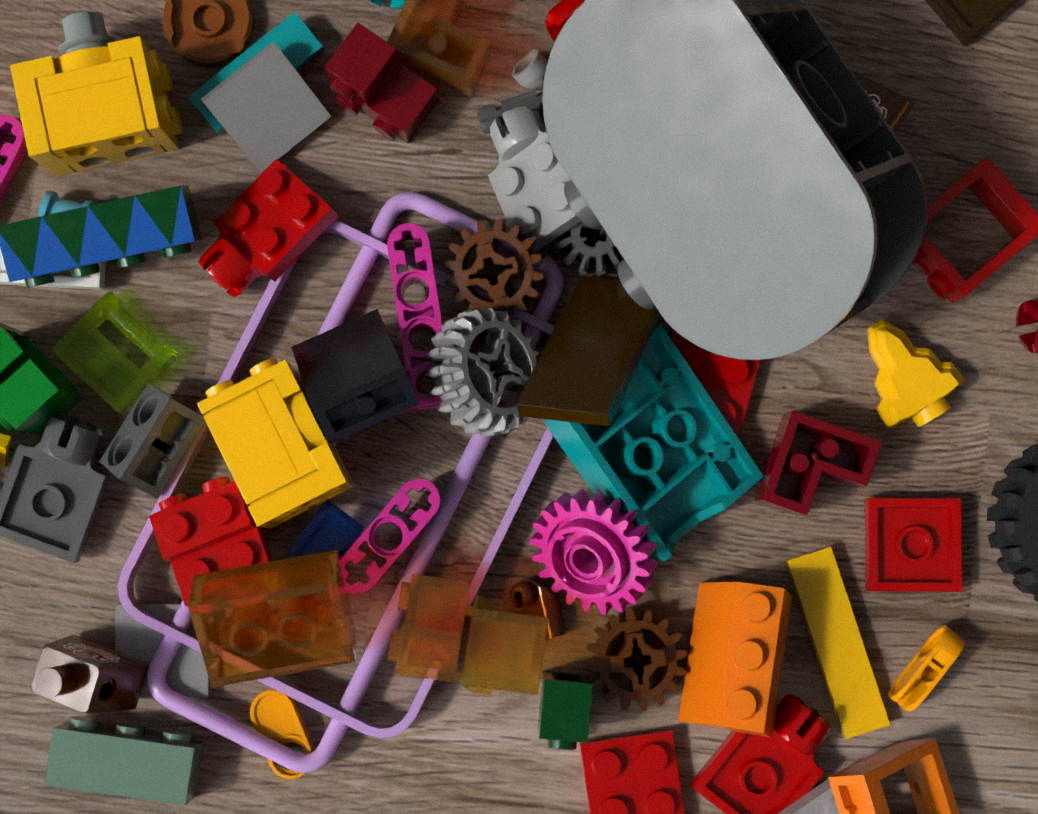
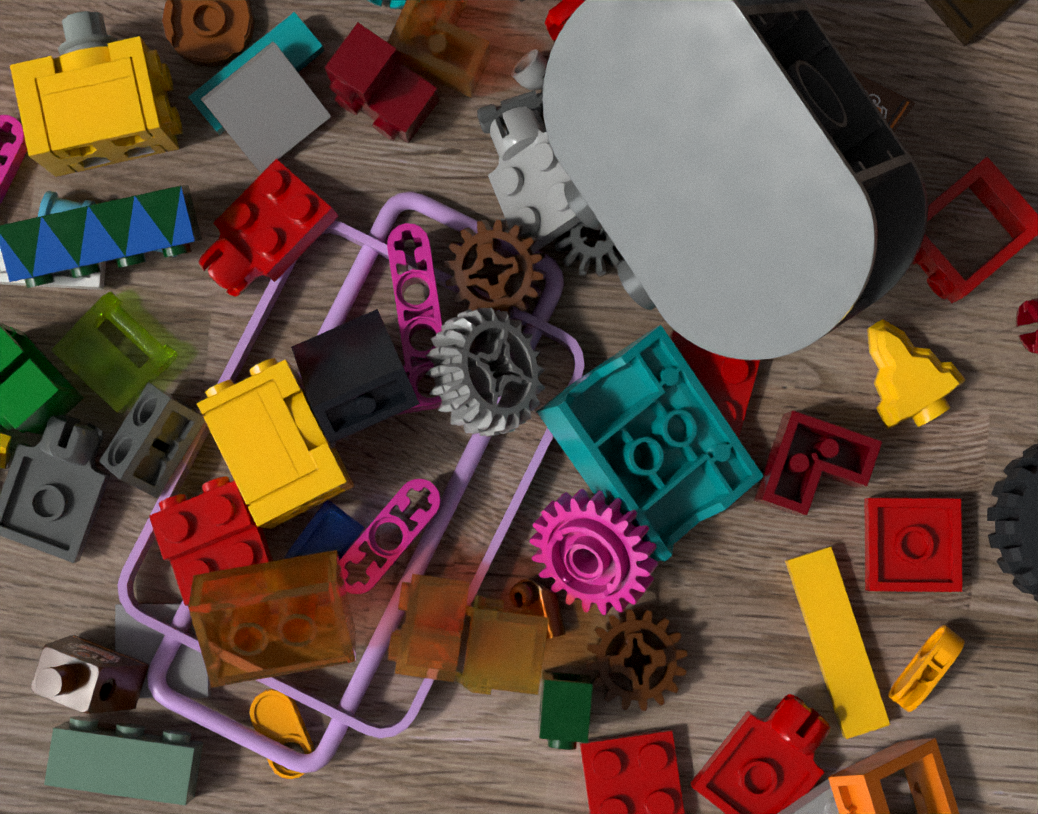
dark brown tile [516,276,661,426] -> none
orange slope [678,582,792,738] -> none

